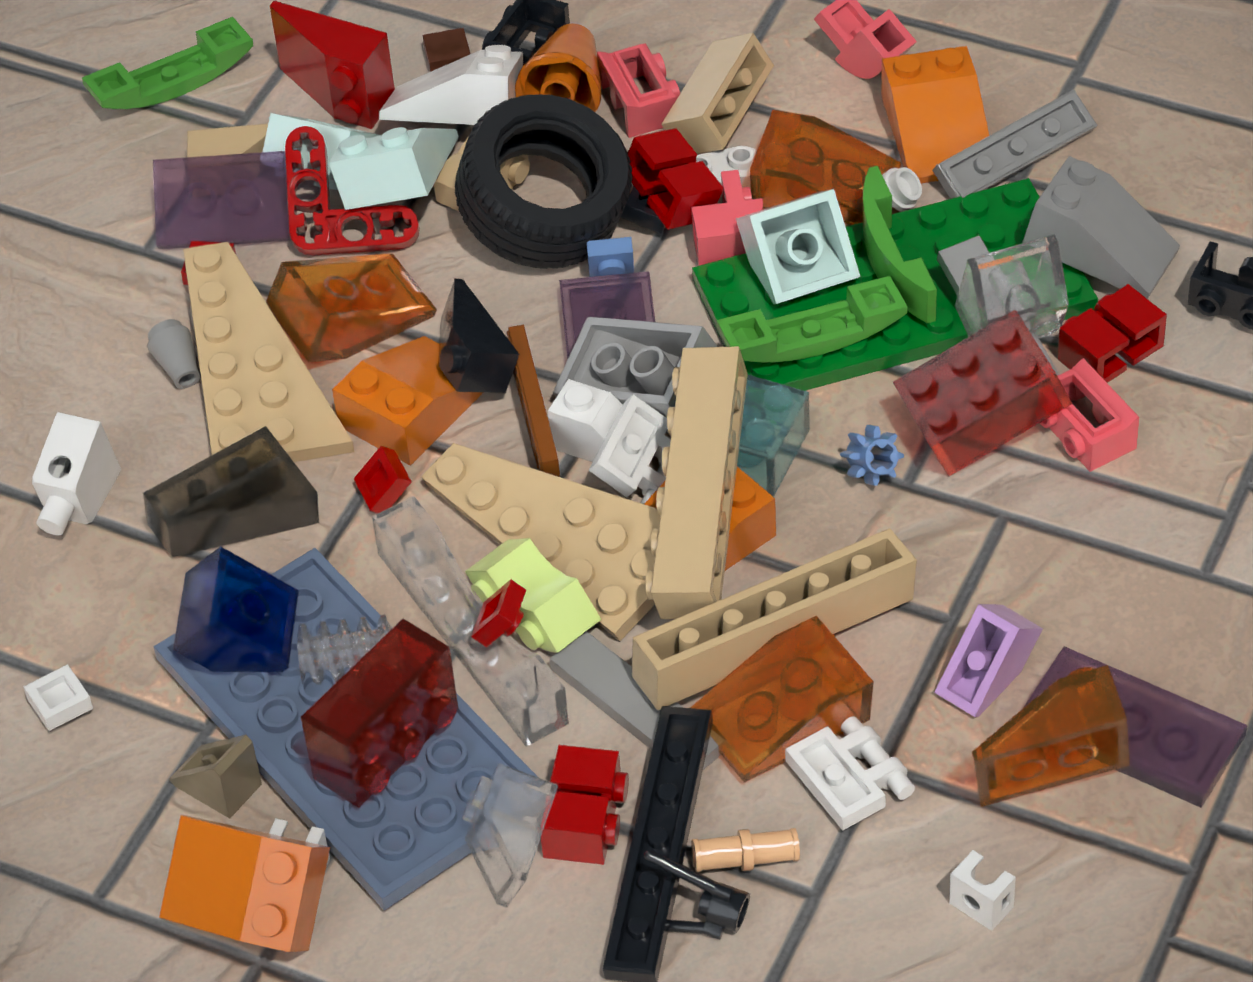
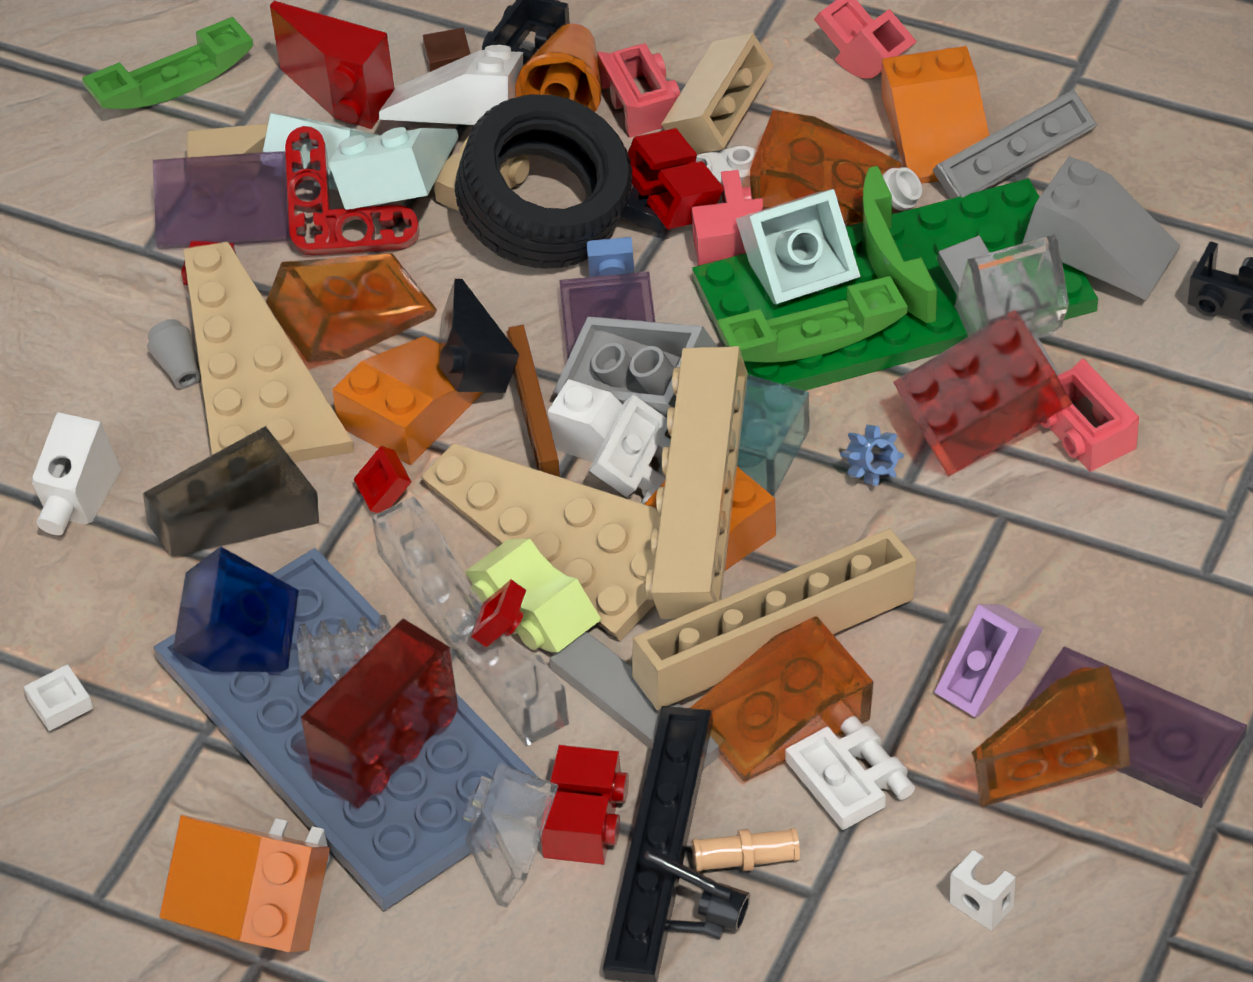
dark tan slope [169,734,262,819] -> none
red piece [1058,284,1167,383] -> none

